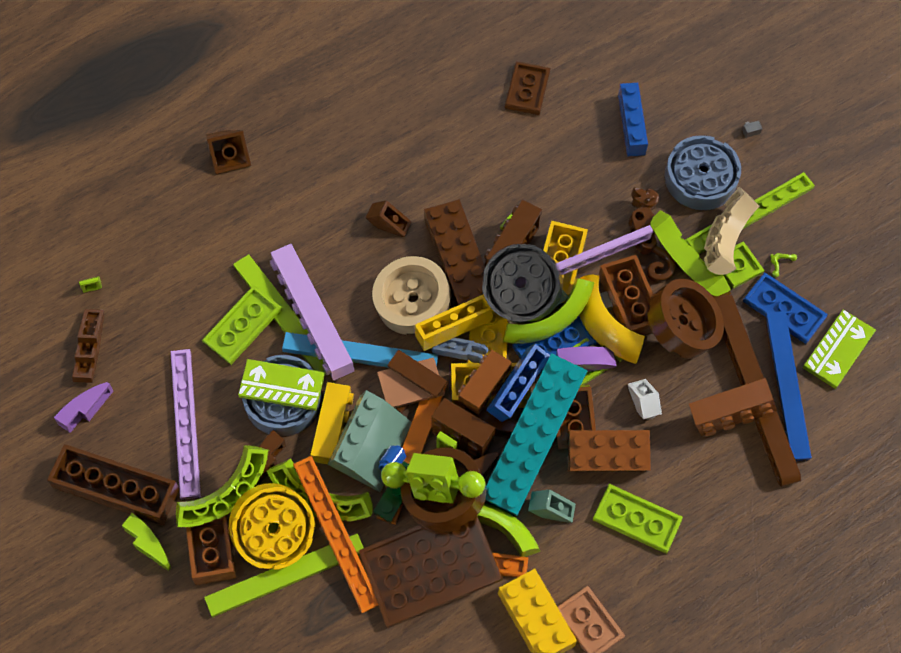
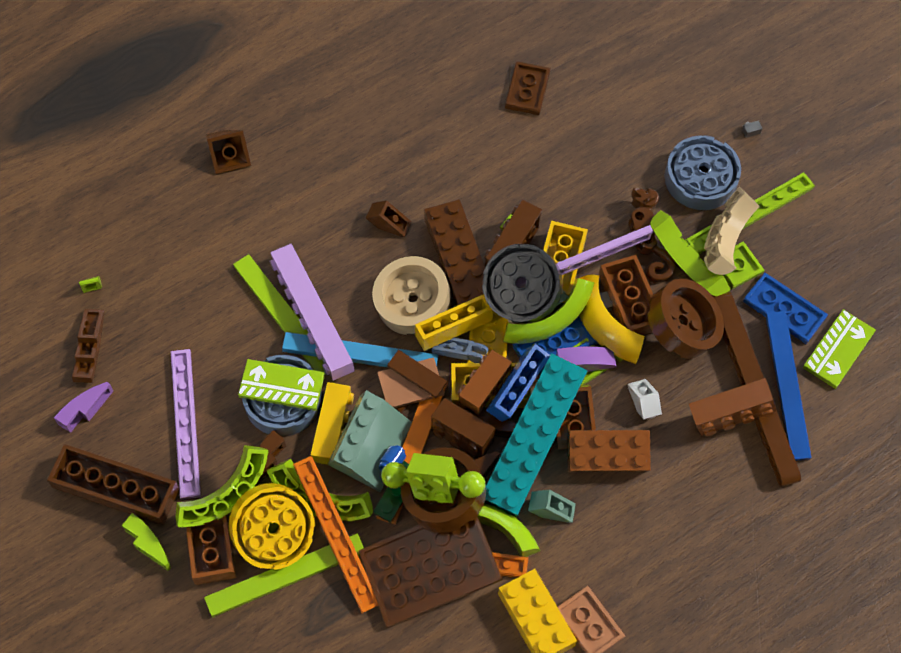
lime tile [202,285,282,365] -> none
lime plate [436,431,457,449] -> none
lime tile [593,484,683,554] -> none
blue brick [618,83,648,157] -> none
lime piece [770,253,797,278] -> none

